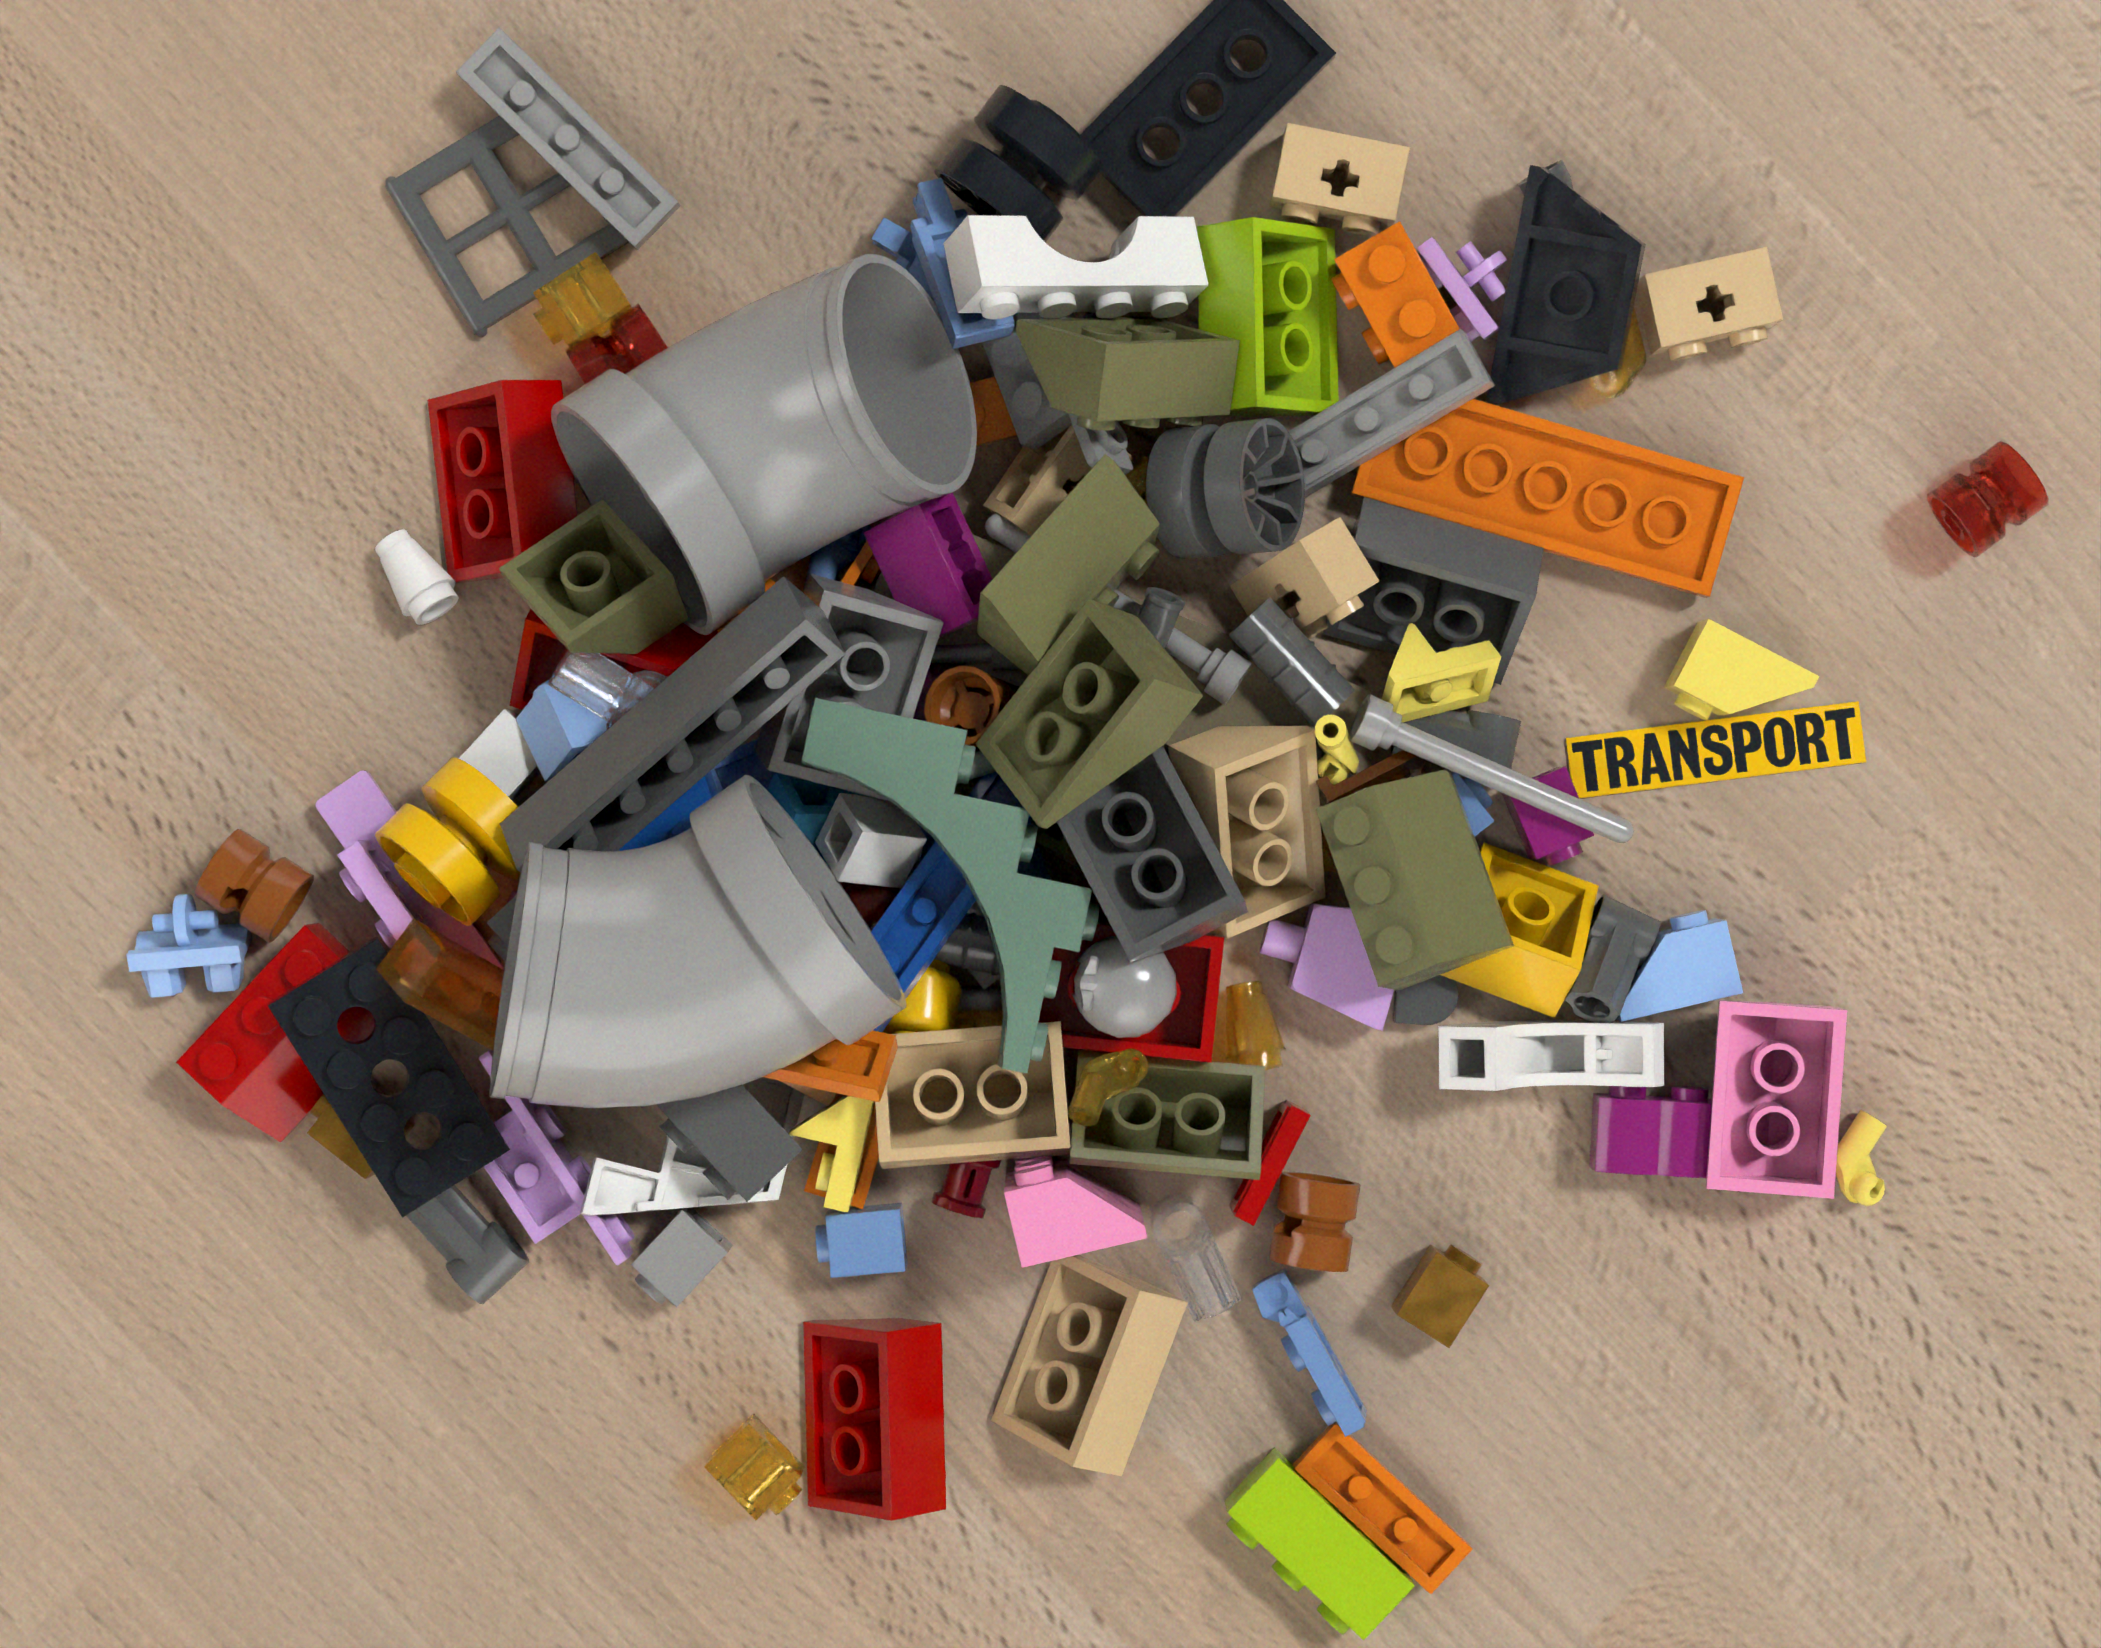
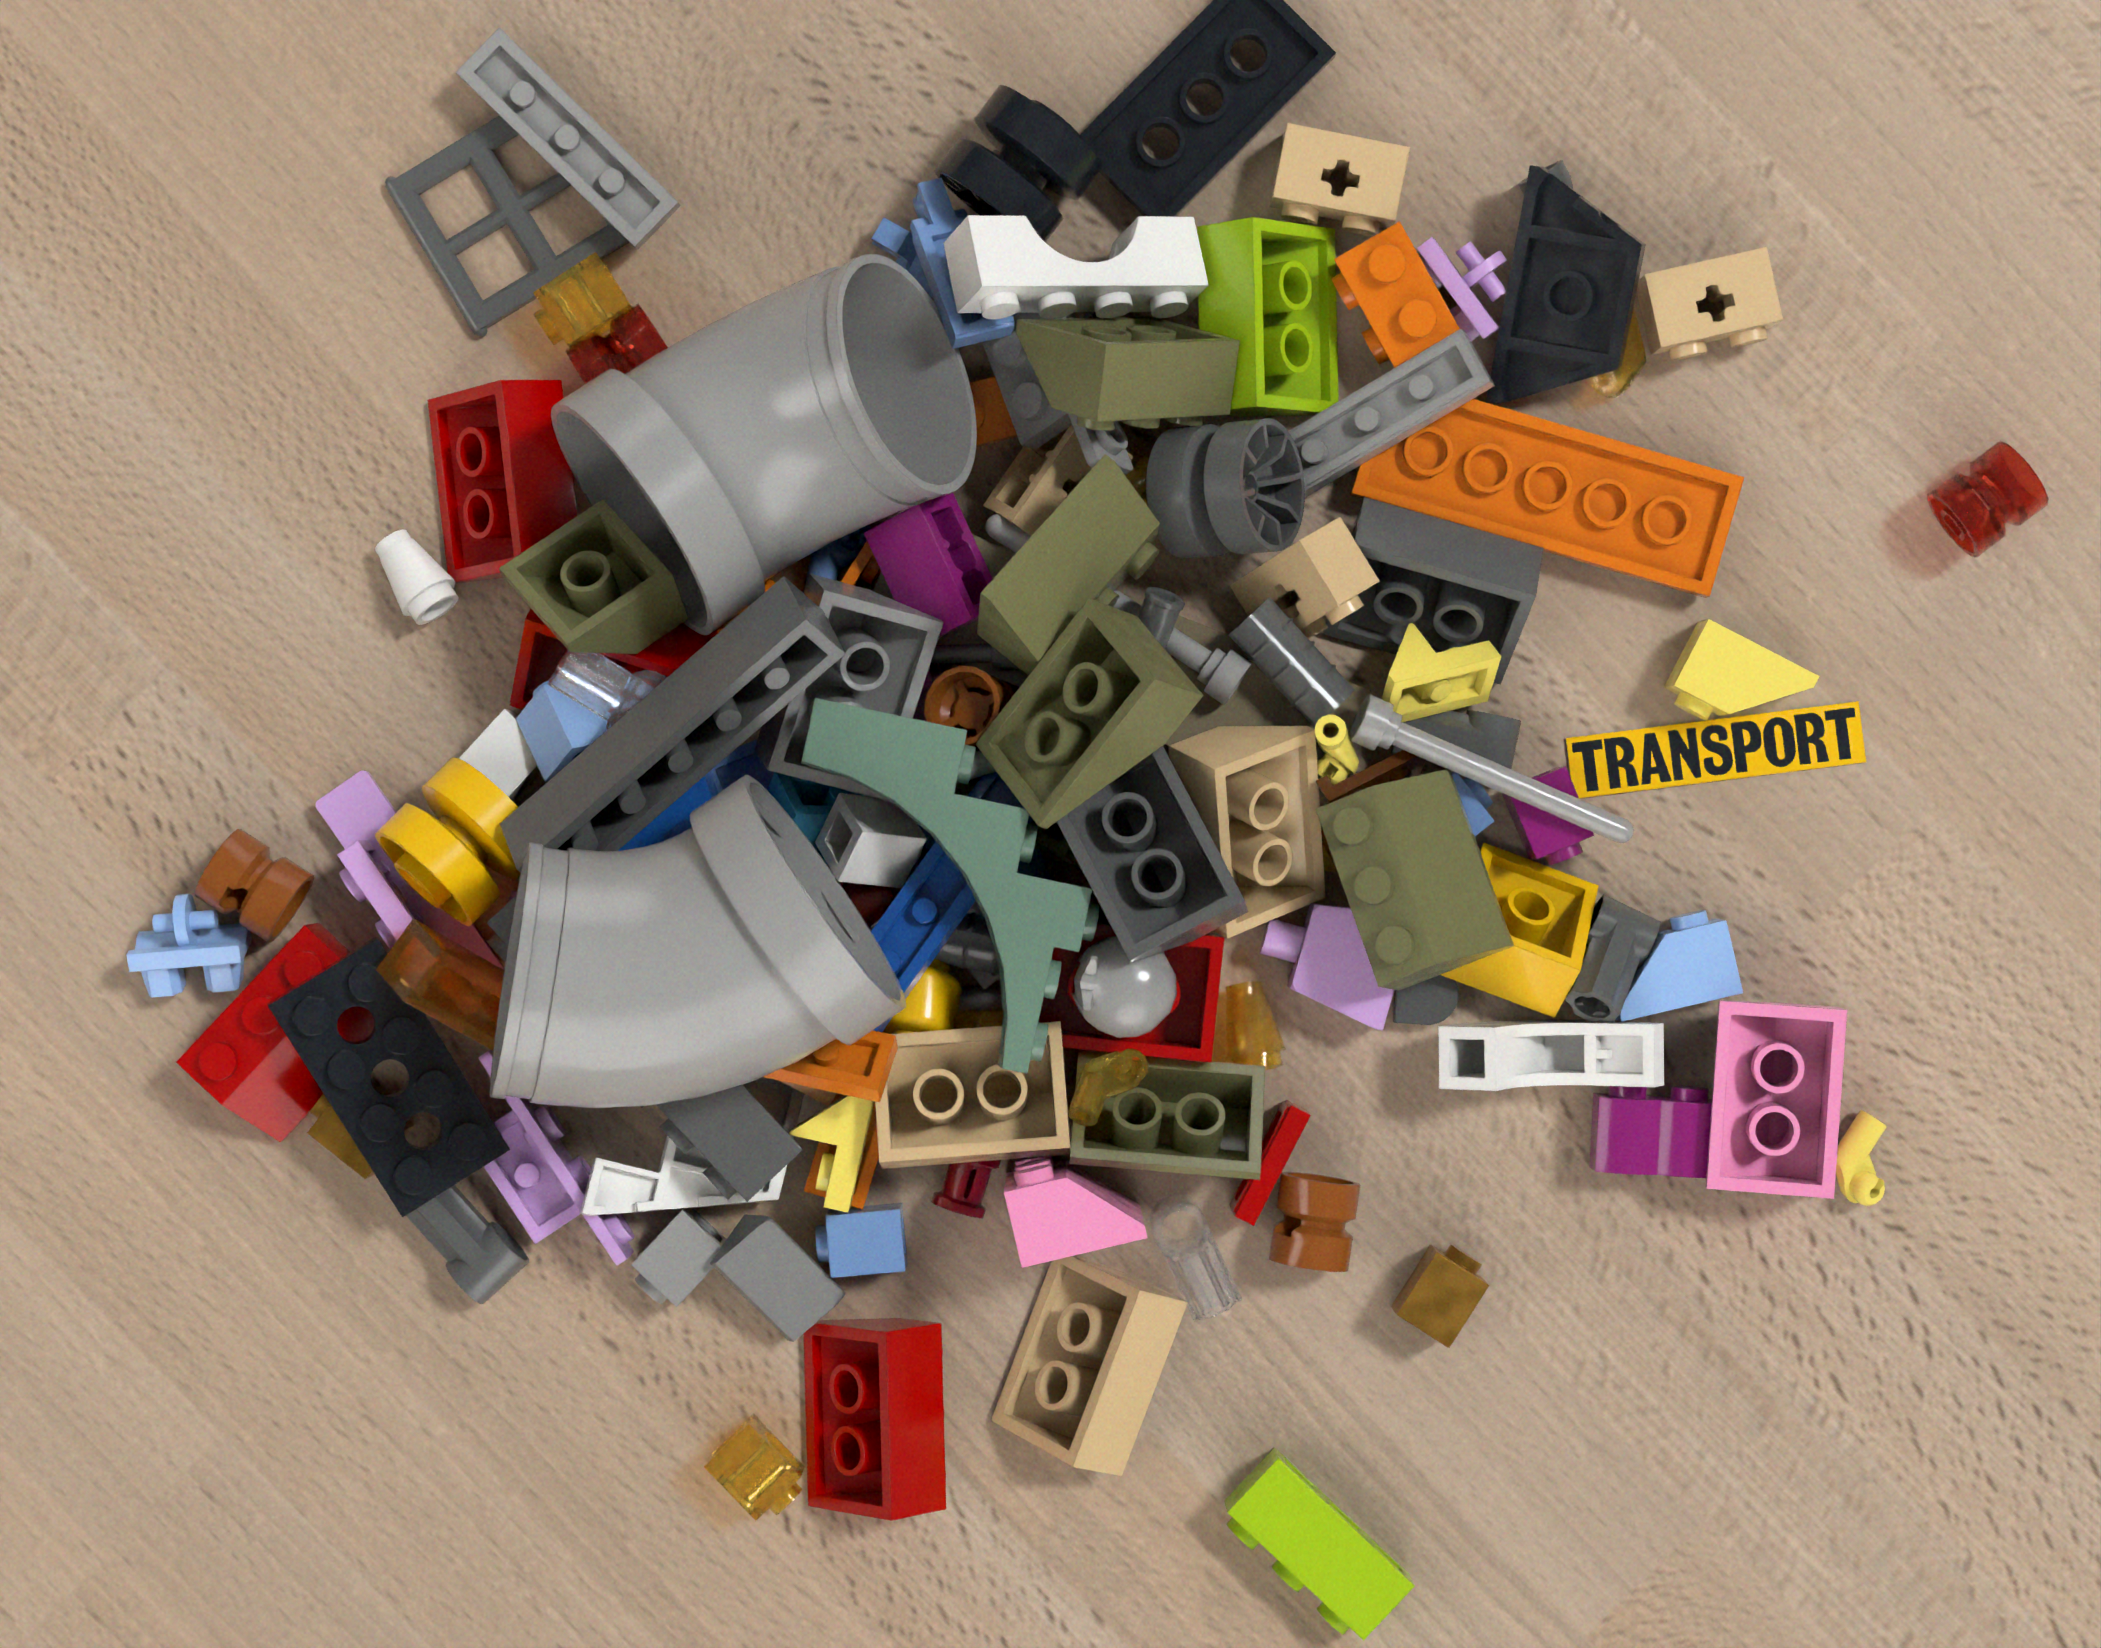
medium blue hinge [1252,1268,1367,1437] -> none
orange plate [1292,1422,1473,1594] -> none
none -> slope [710,1214,846,1342]

